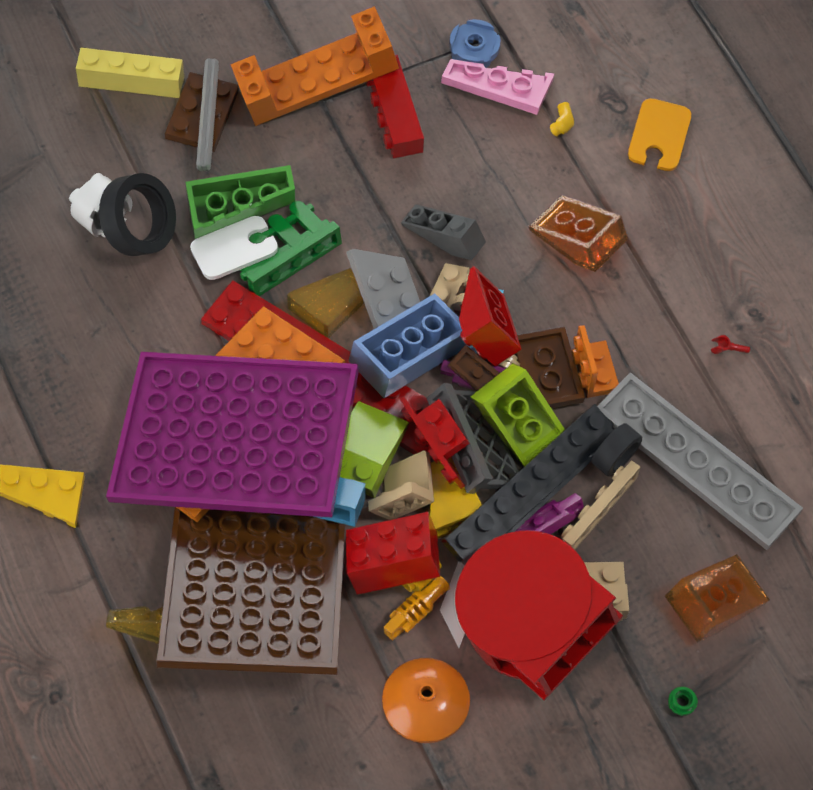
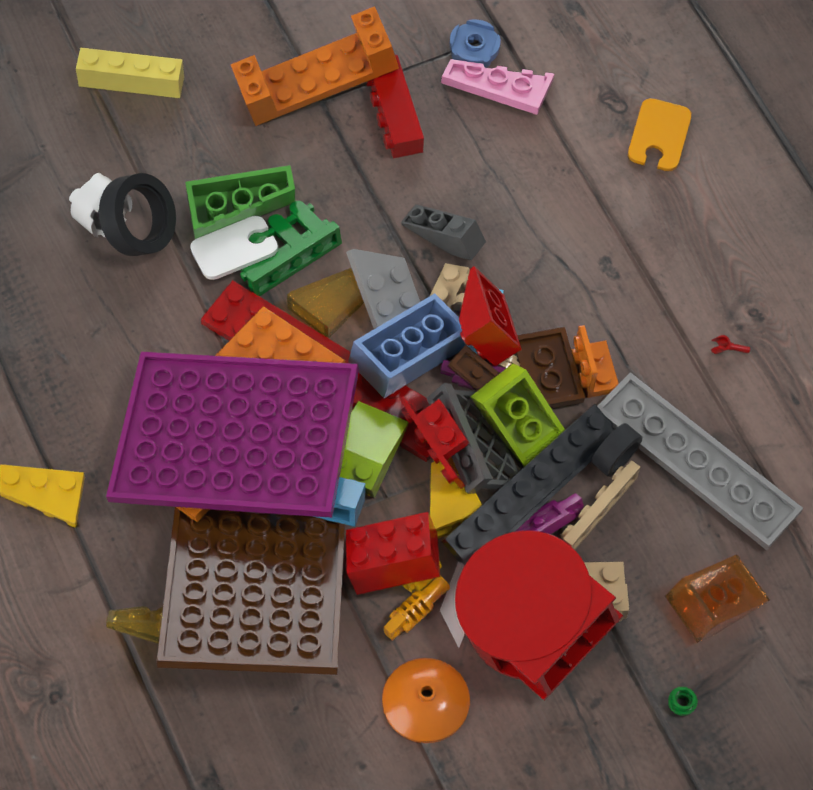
reddish brown plate [165,72,239,152] -> none
light grey axle [196,58,219,171] -> none
tan bracket [368,450,434,520] -> none
clear orange slope [529,195,628,272] -> none
yellow arm [550,102,574,136] -> none

